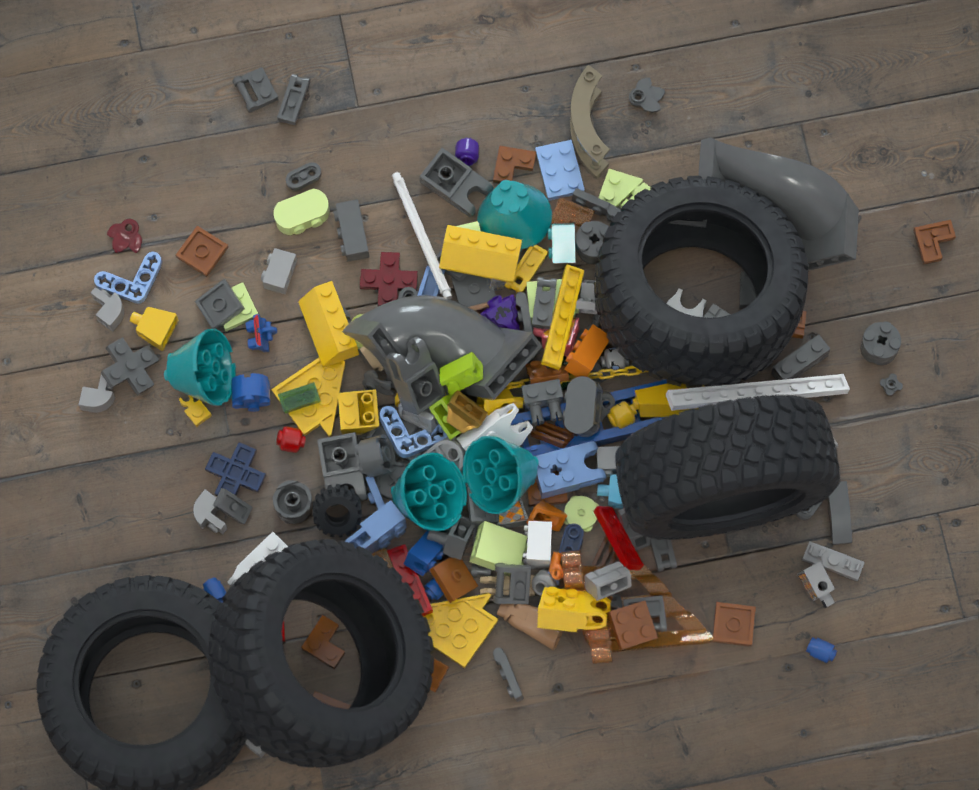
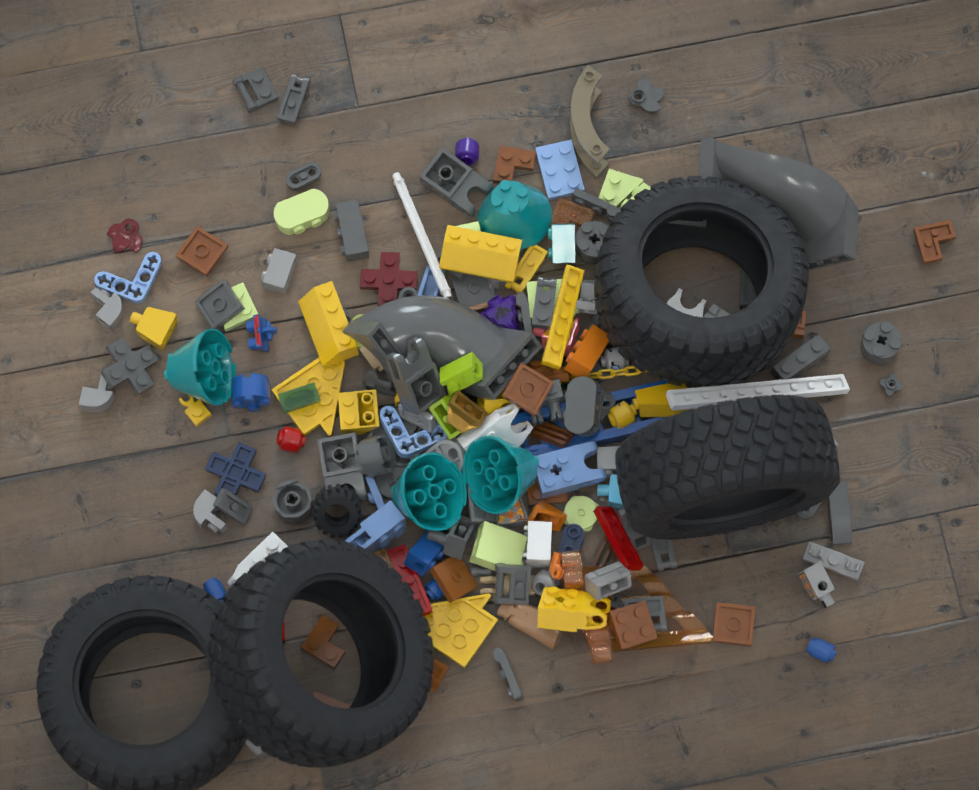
none -> dark orange plate [501,362,554,416]

